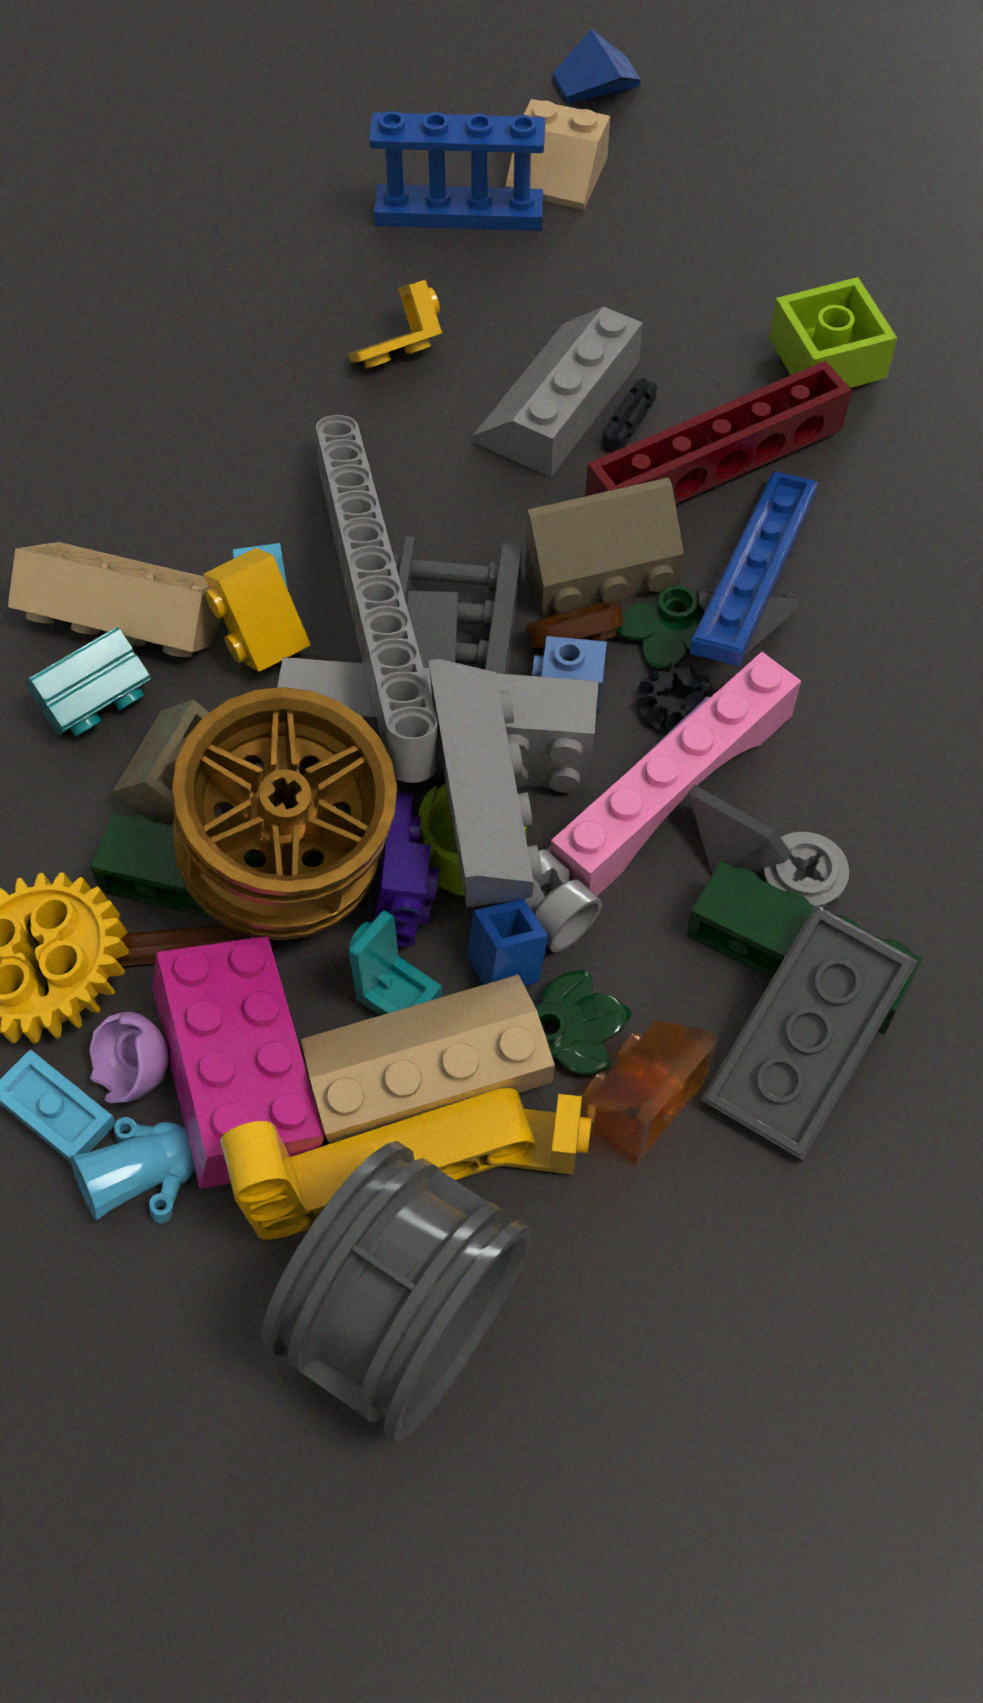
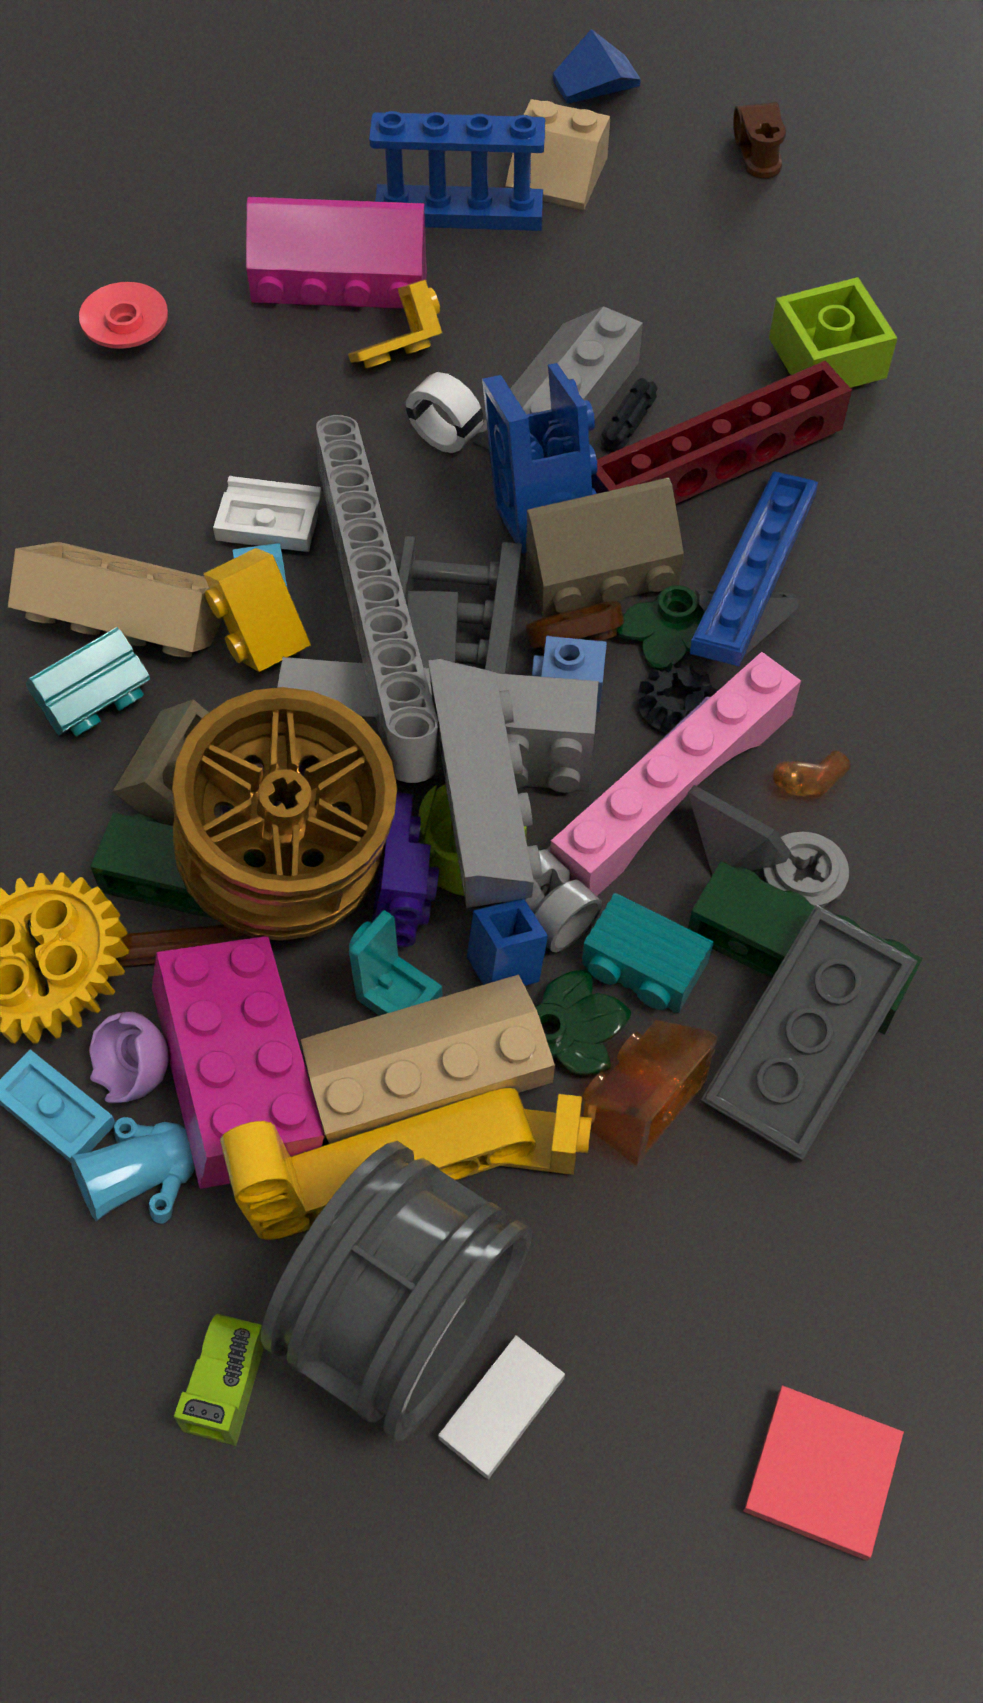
none -> coral dish [79,282,168,349]
none -> lime leg [174,1314,264,1446]
none -> white plate [213,476,323,552]
none -> dark pink slope [246,197,427,309]
none -> white piece [406,372,483,453]
none -> white tile [438,1336,565,1480]
none -> blue torso [482,363,597,553]
none -> teal brick [582,893,714,1013]
none -> reddish brown piece [733,102,786,178]
none -> coral tile [743,1385,904,1561]
none -> clear orange arm [773,750,851,798]

